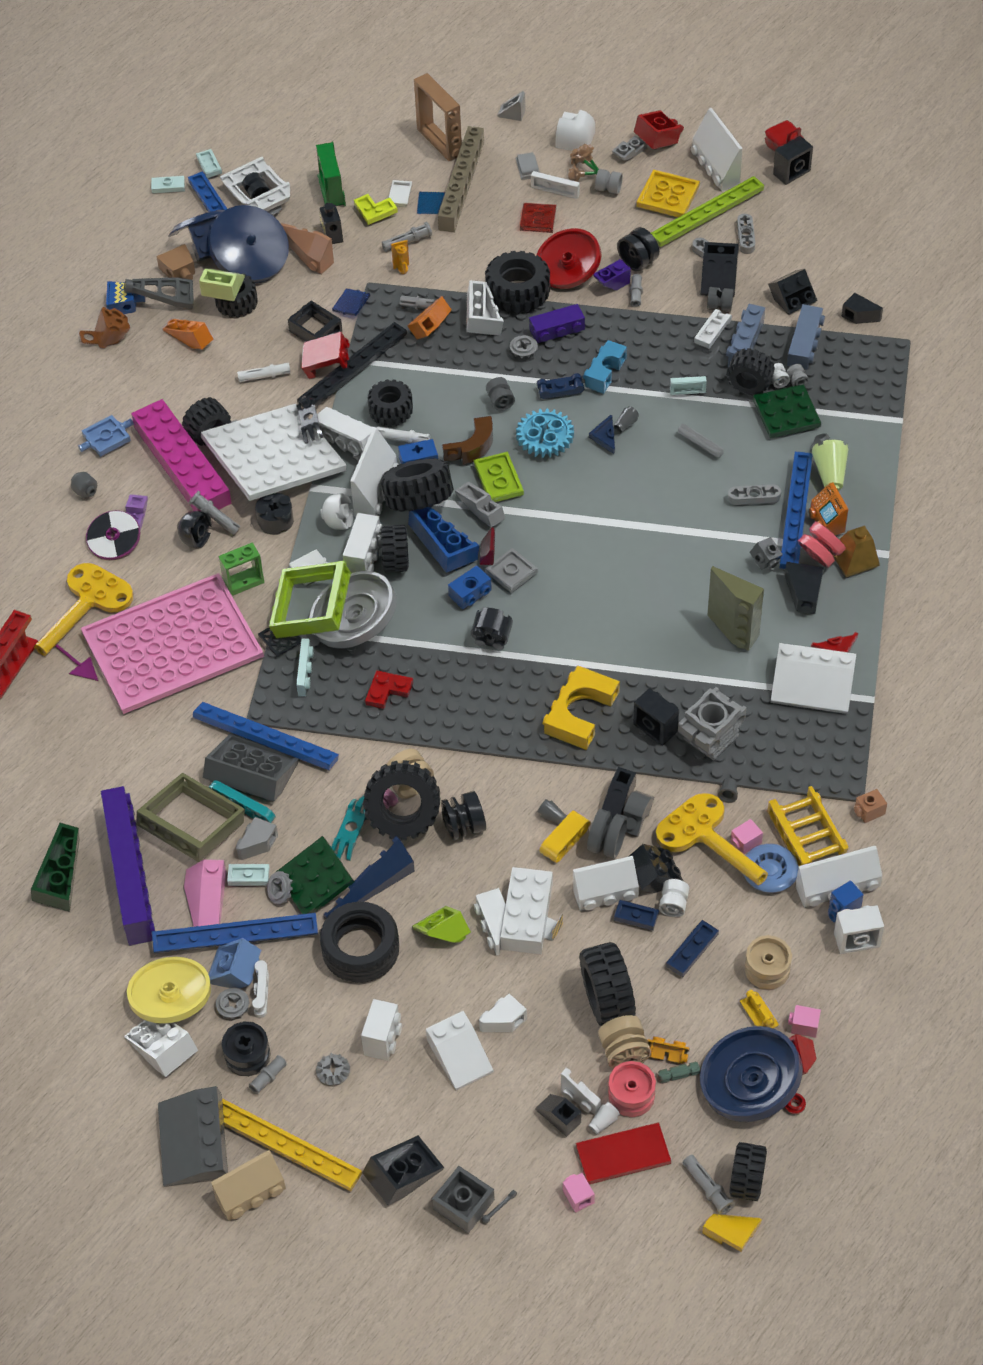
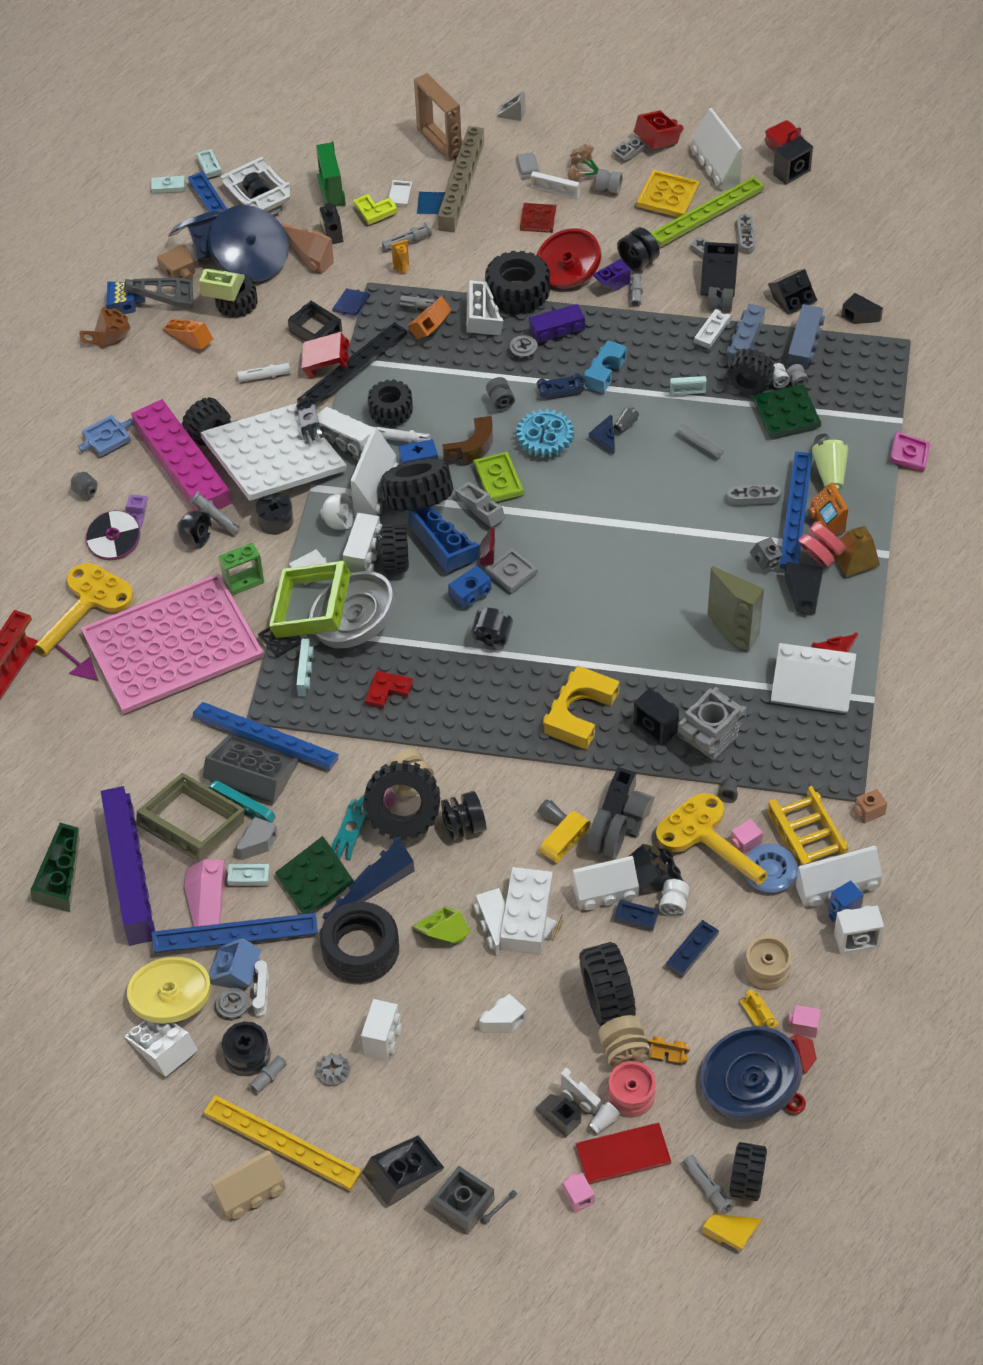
dark grey slope [158,1086,228,1187] -> none
light grey gear [267,871,293,904] -> none
white slope [426,1011,494,1091] -> none
white brick [556,110,595,151] -> none
sand green axle [658,1061,700,1083] -> none
none -> dark pink tile [889,431,930,472]

